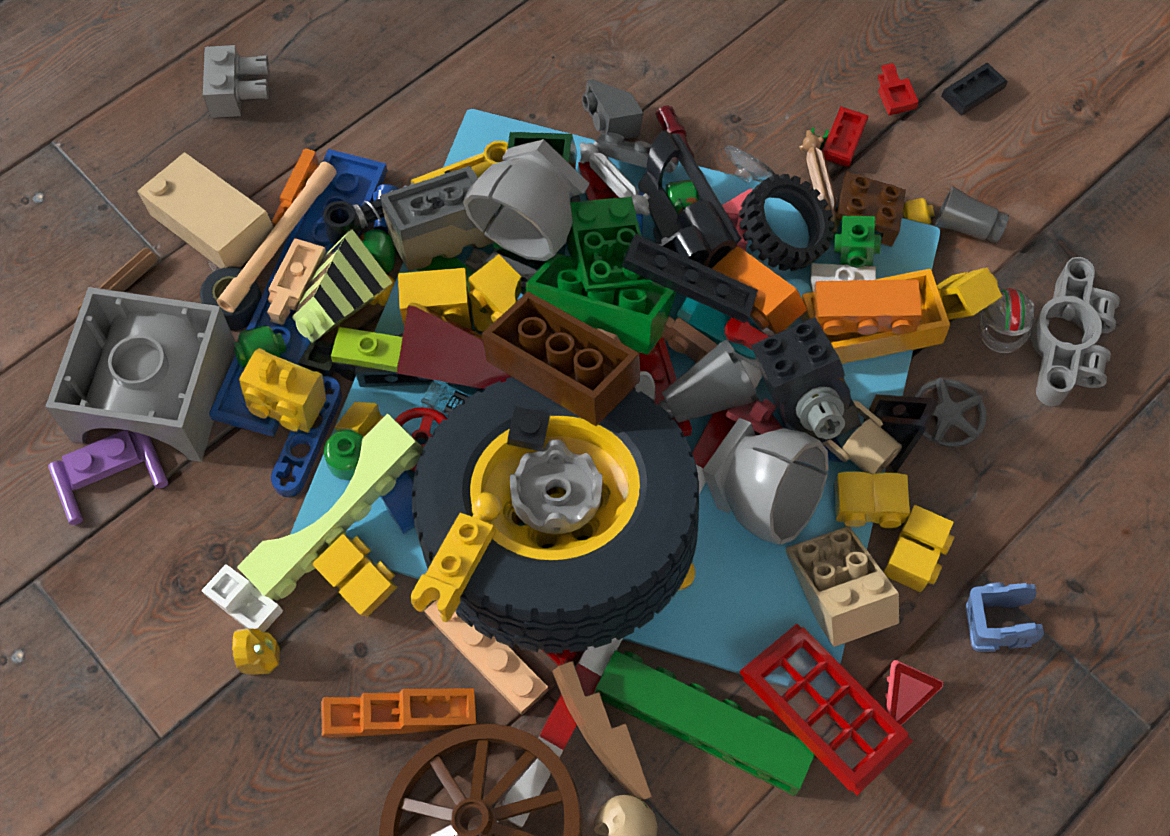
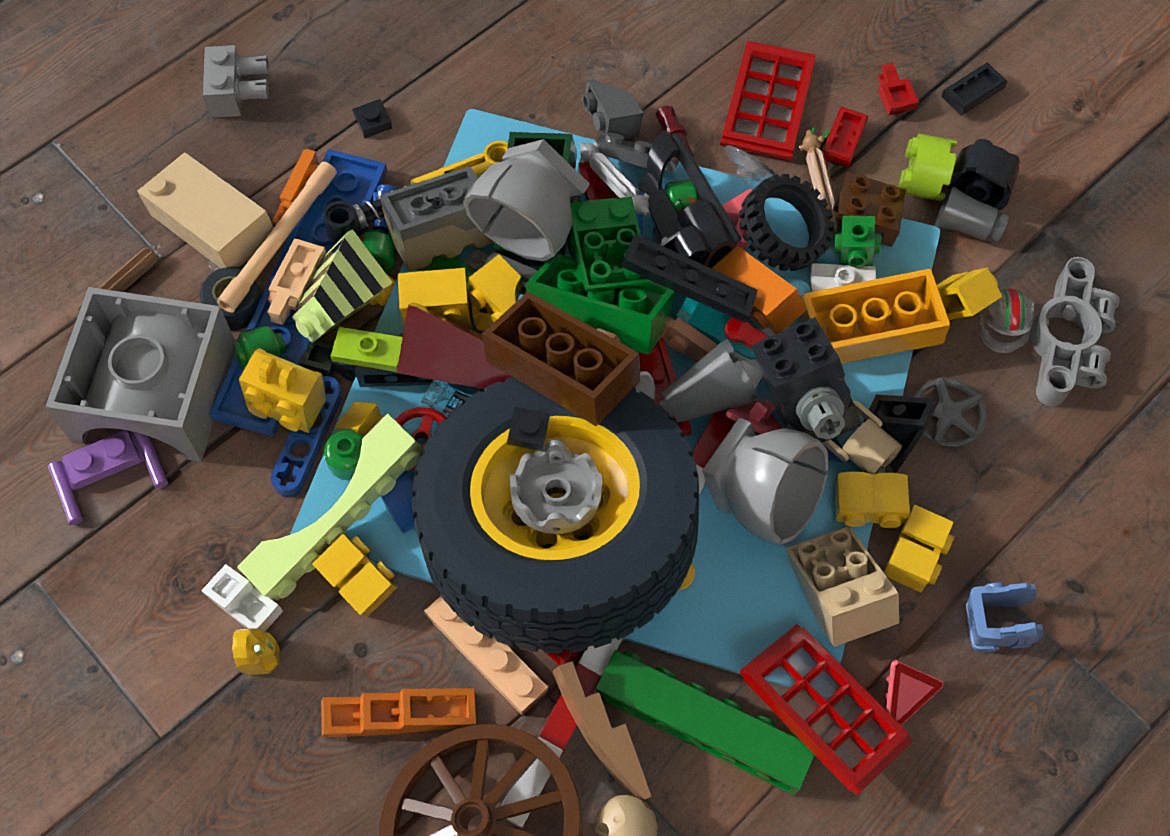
yellow plate [411,492,501,622] -> none
orange brick [813,280,922,335] -> none
yellow piece [903,198,935,225] -> none
none -> black plate [352,99,392,139]
none -> red piece [720,40,816,161]
none -> lime brick [899,133,957,201]
none -> black brick [947,139,1020,211]

